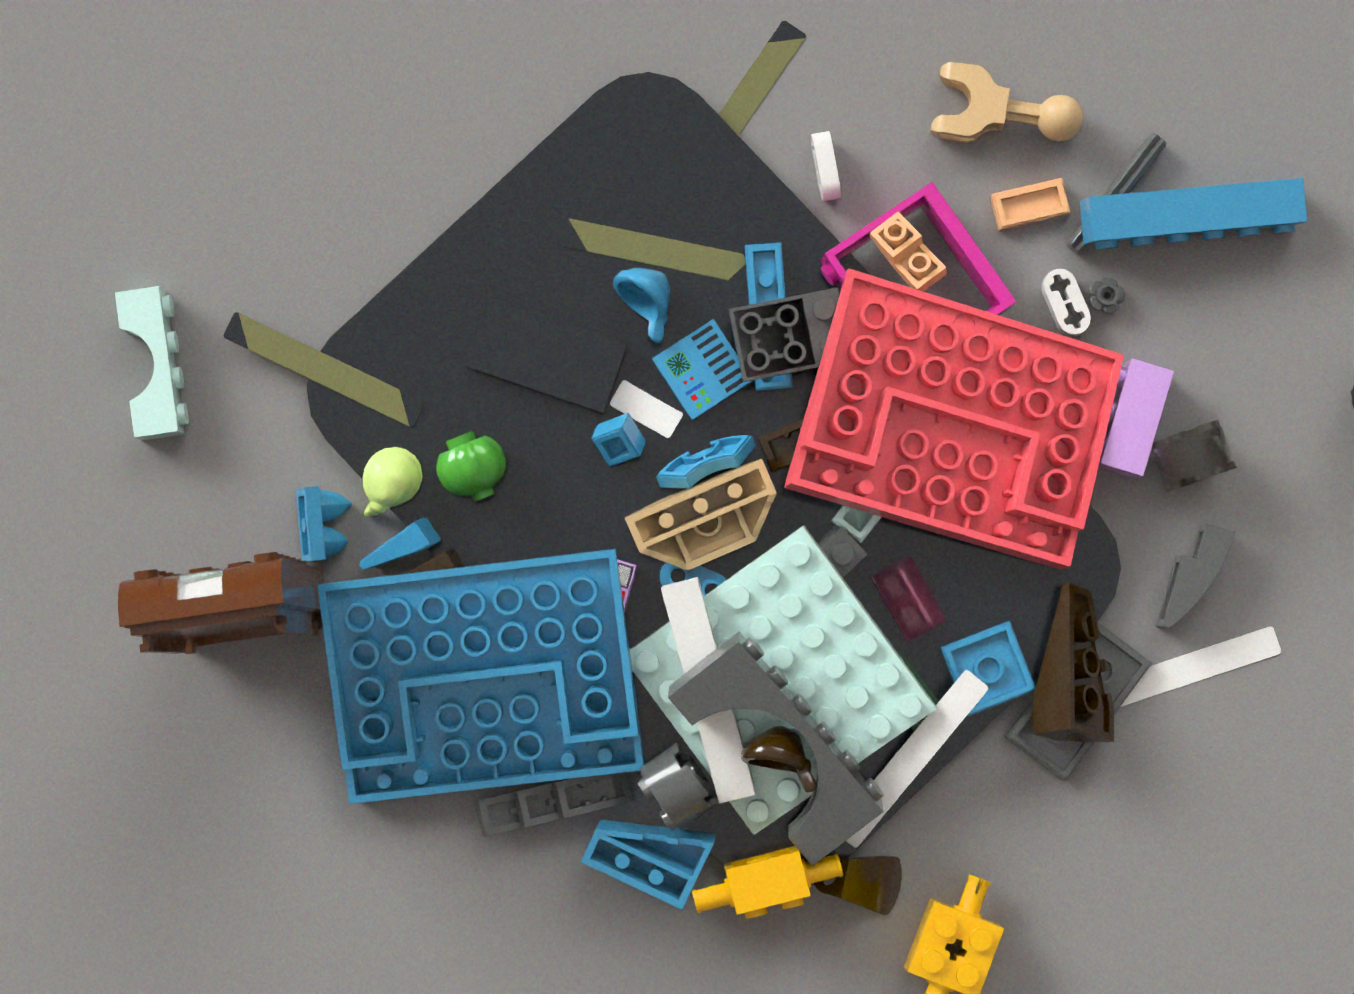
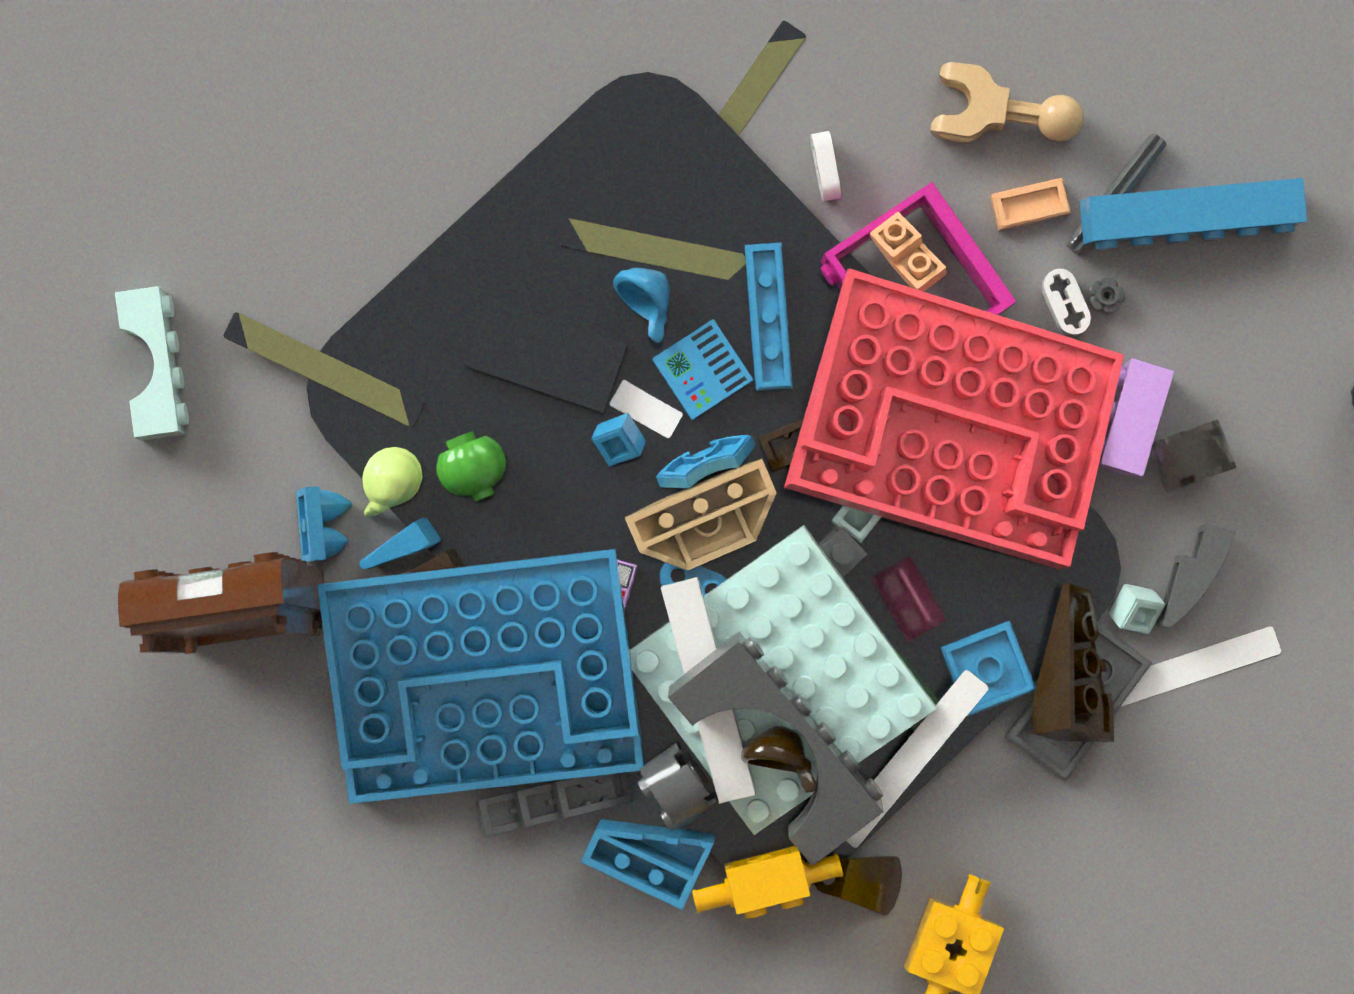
dark grey slope [728,287,839,382] -> none
none -> light aqua slope [1109,584,1166,634]

